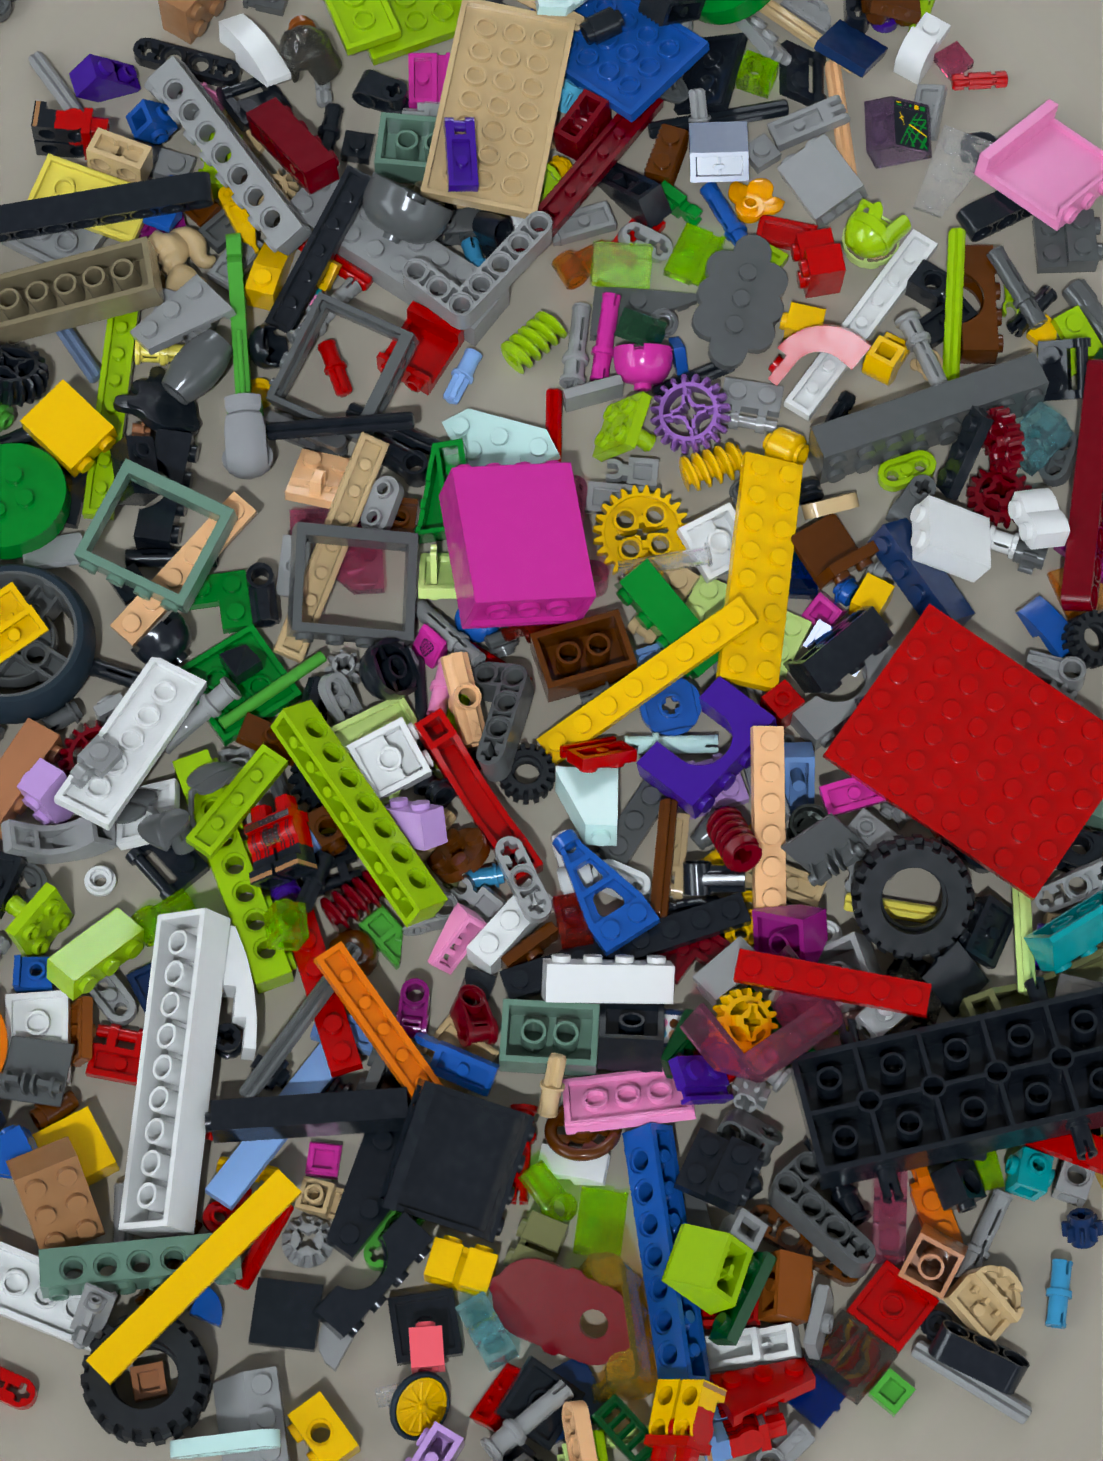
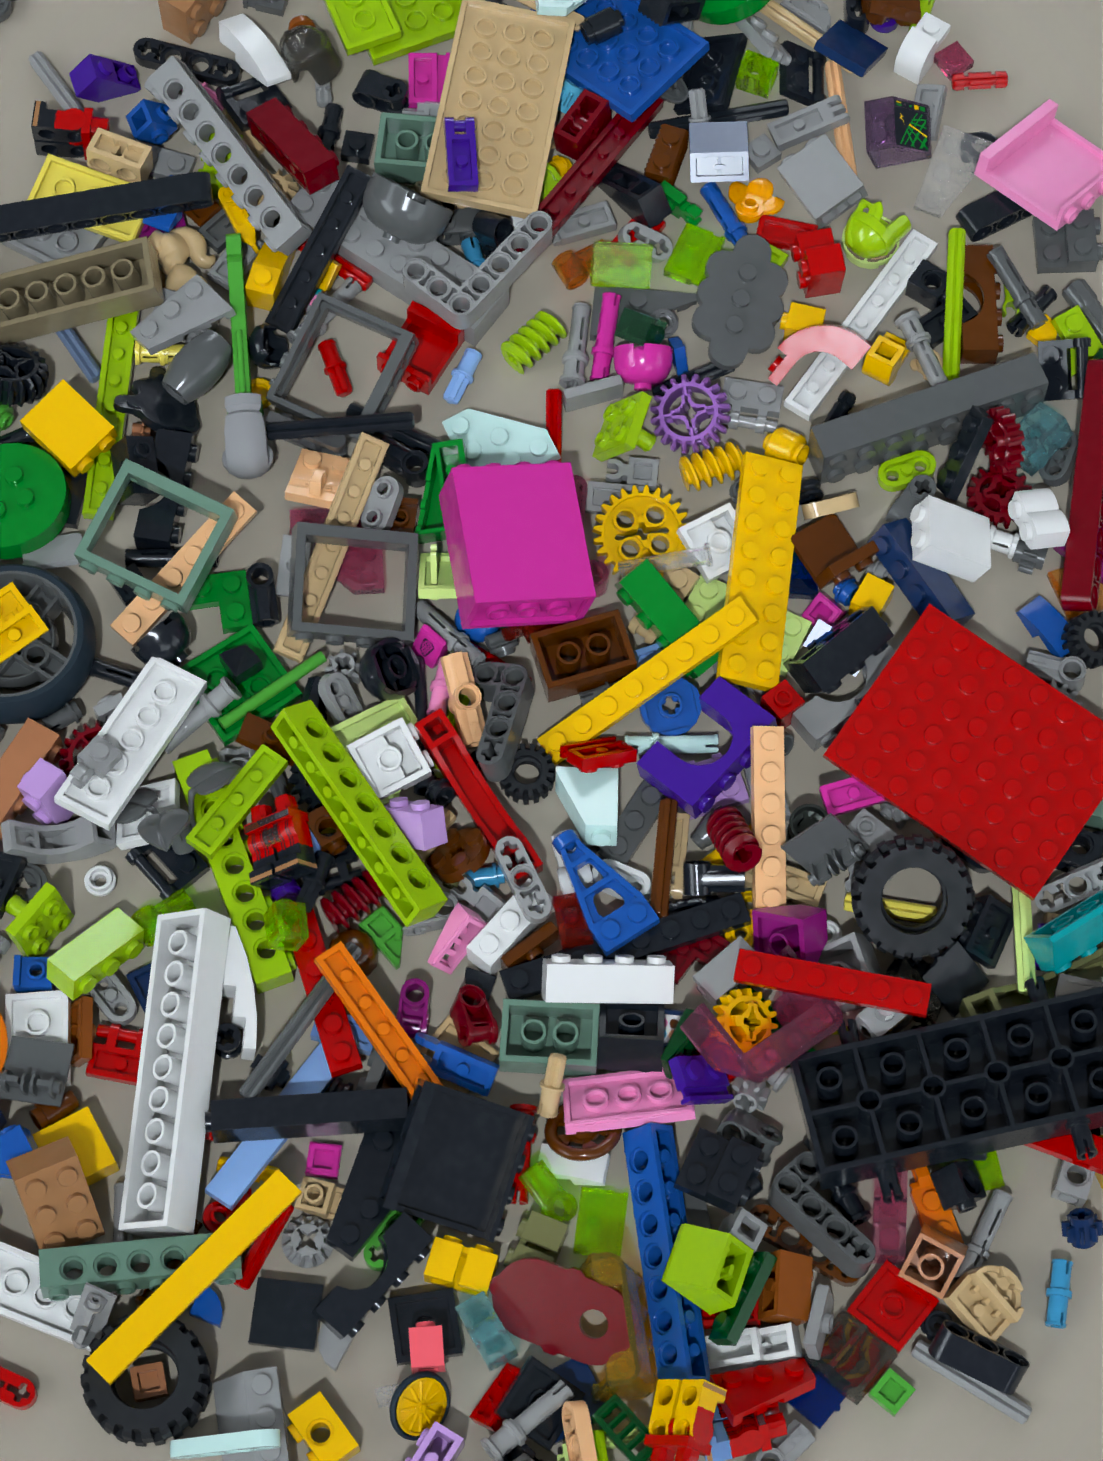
medium blue slope [784,742,815,814] -> none
teal brick [1004,1146,1055,1201] -> none

